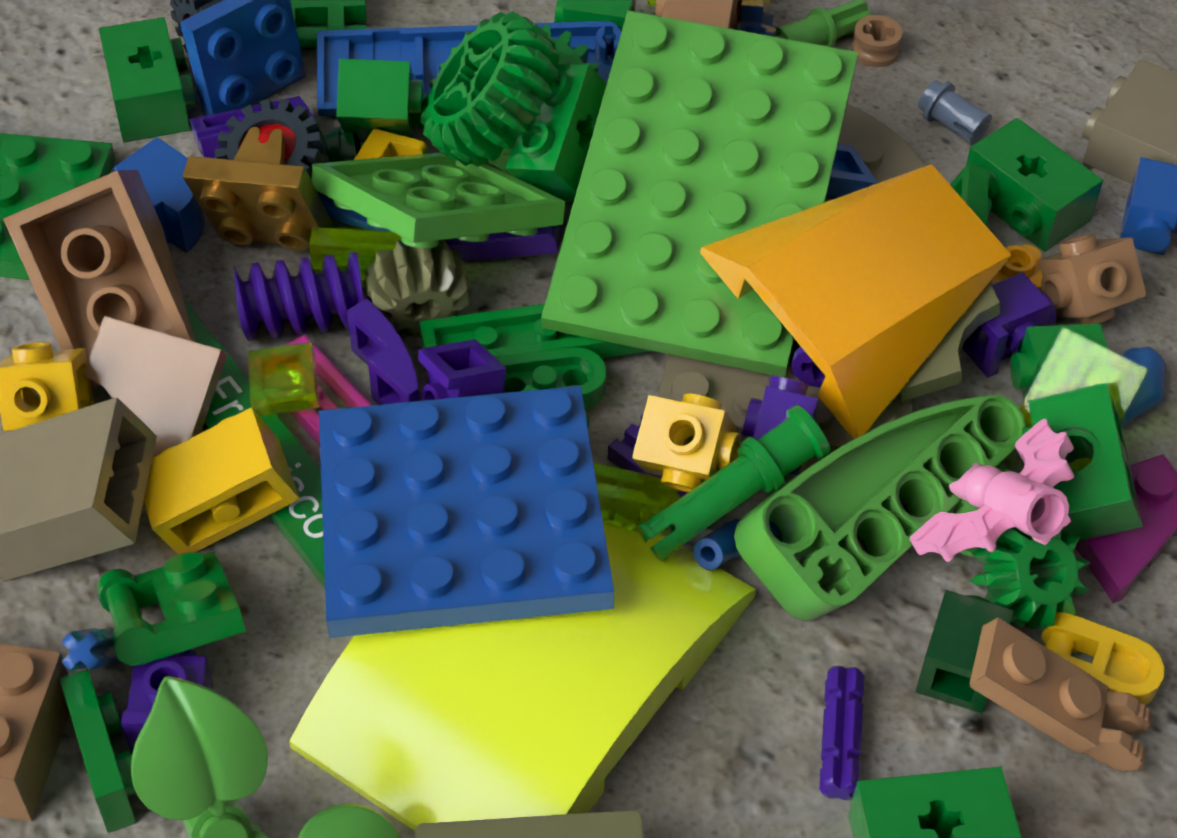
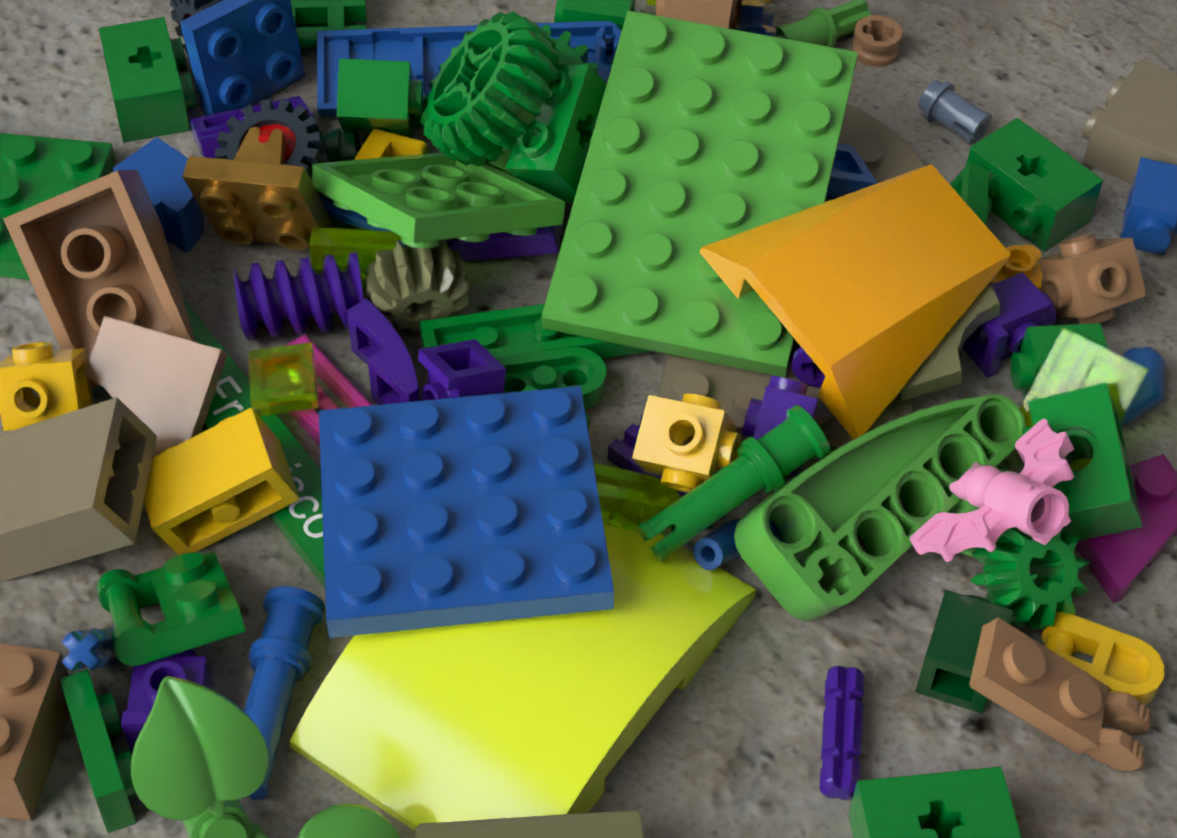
none -> blue pin [242,586,325,800]

